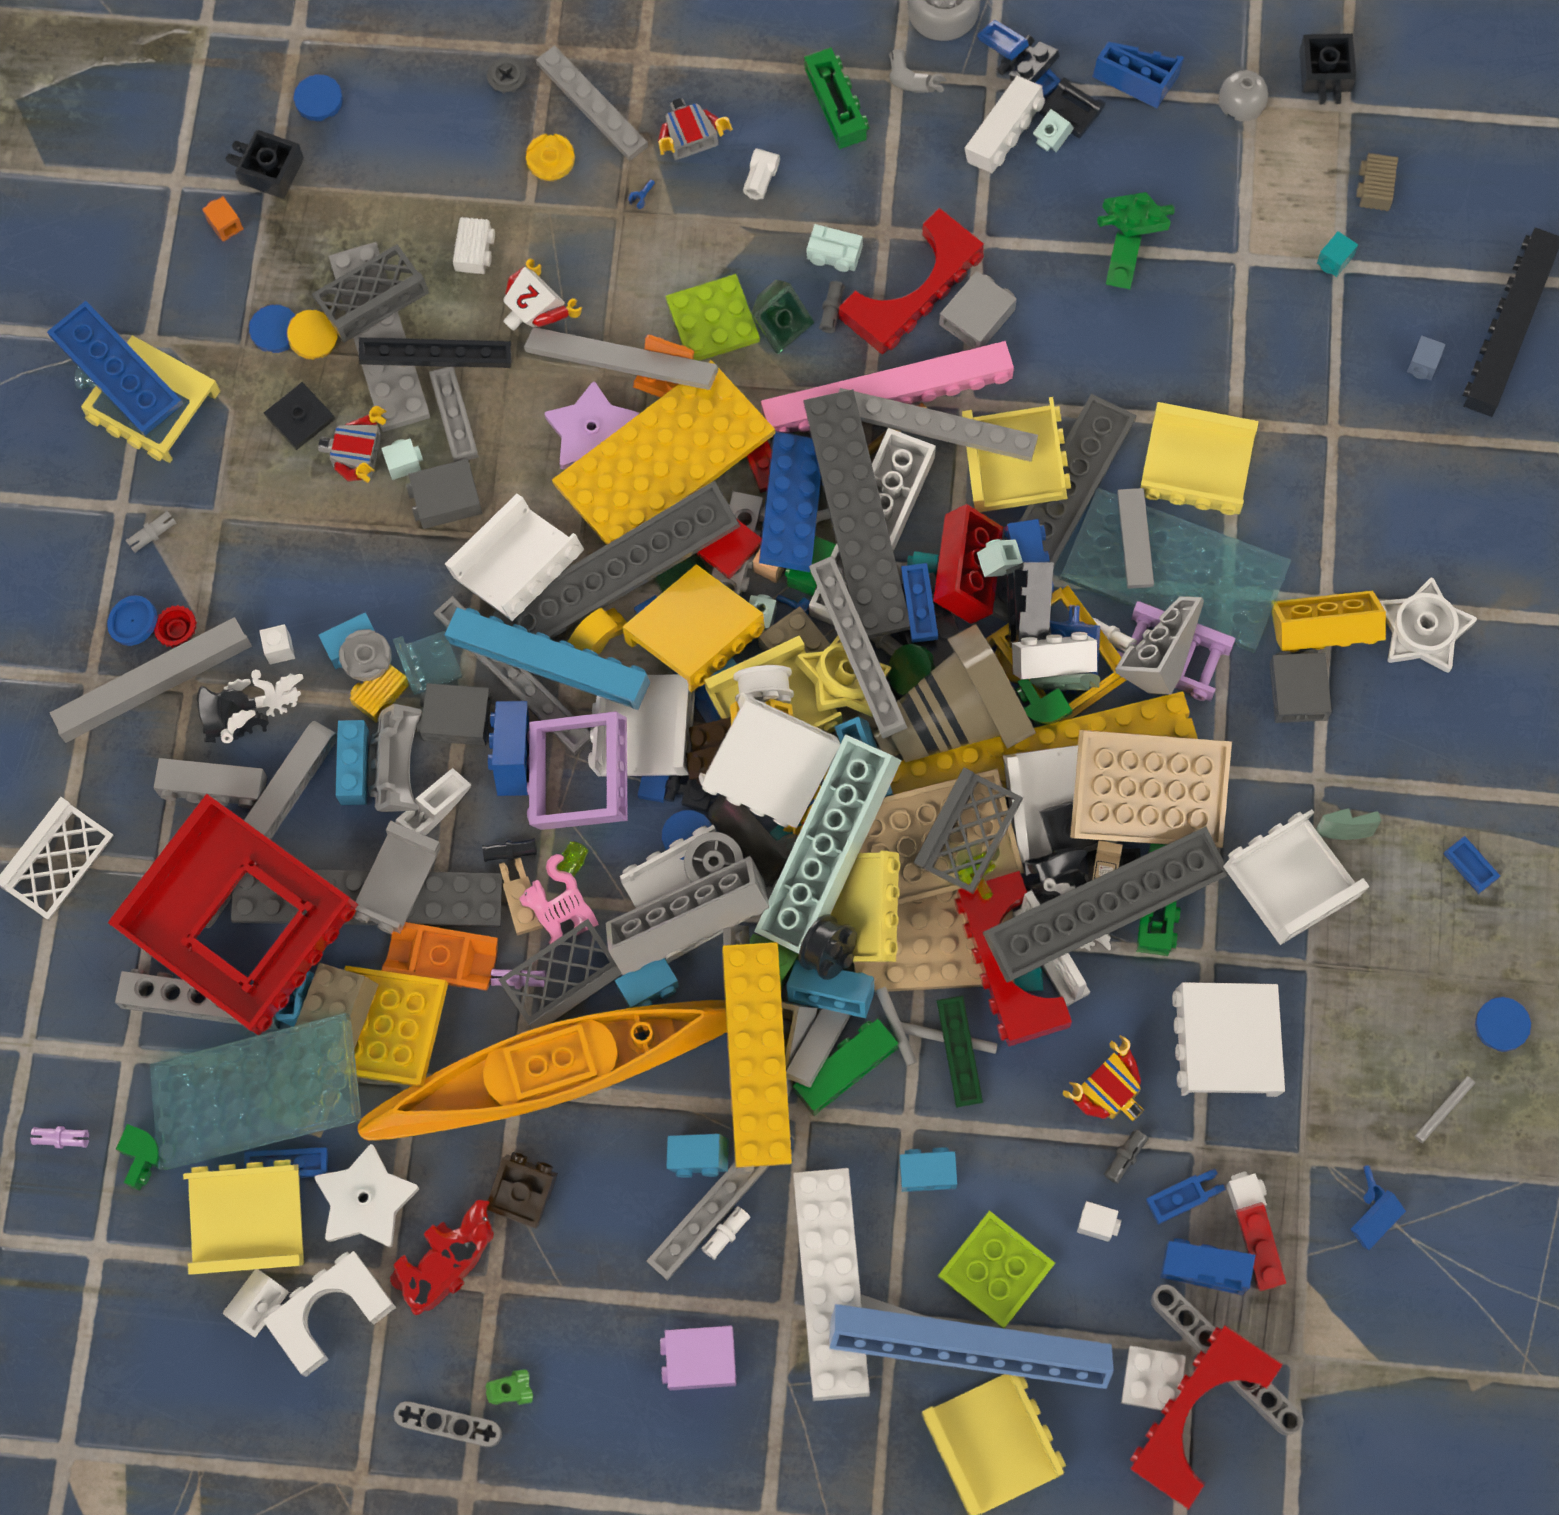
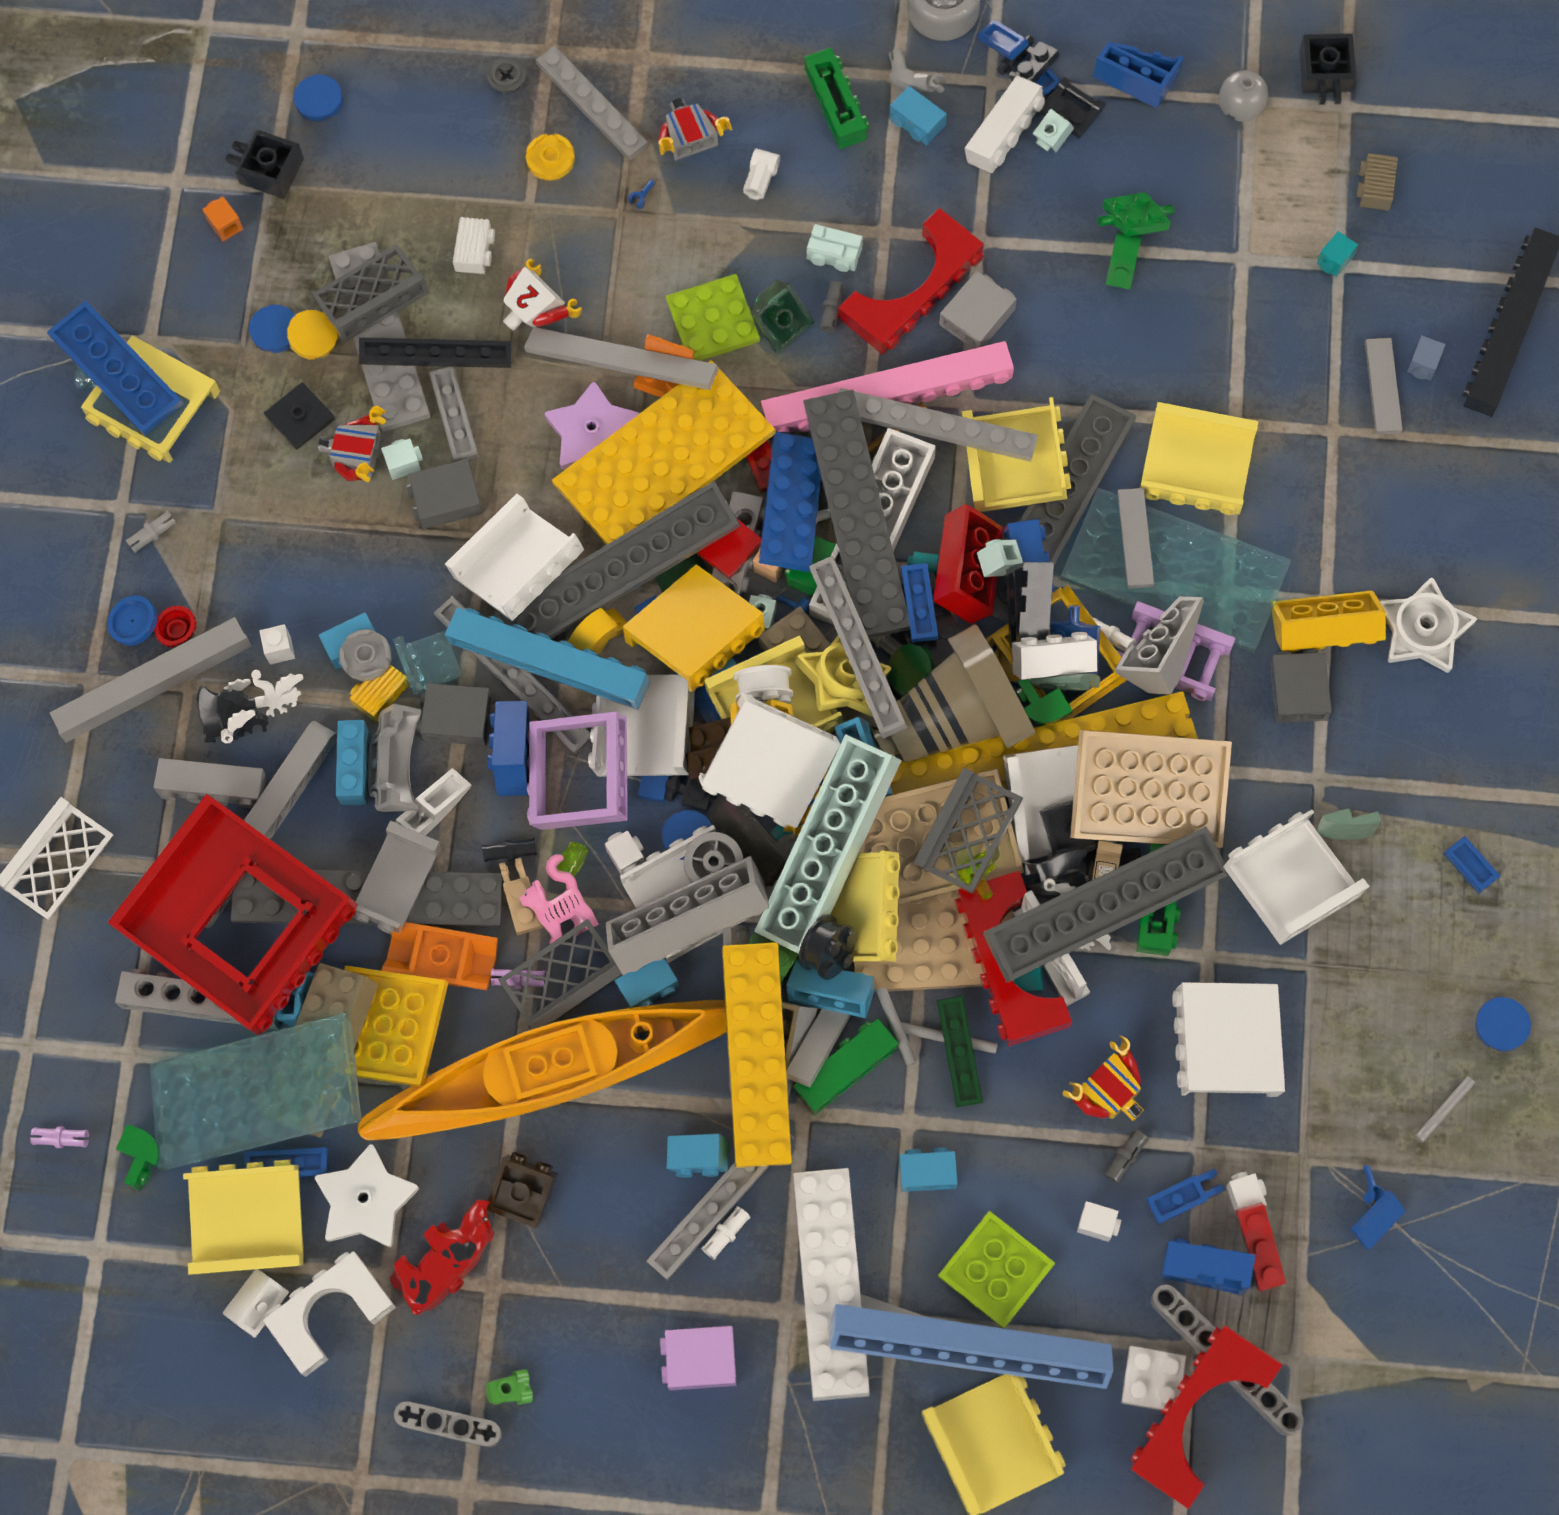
none -> white brick [605,830,645,875]
none -> dark azure brick [890,86,947,146]
none -> light grey tile [1365,338,1402,435]

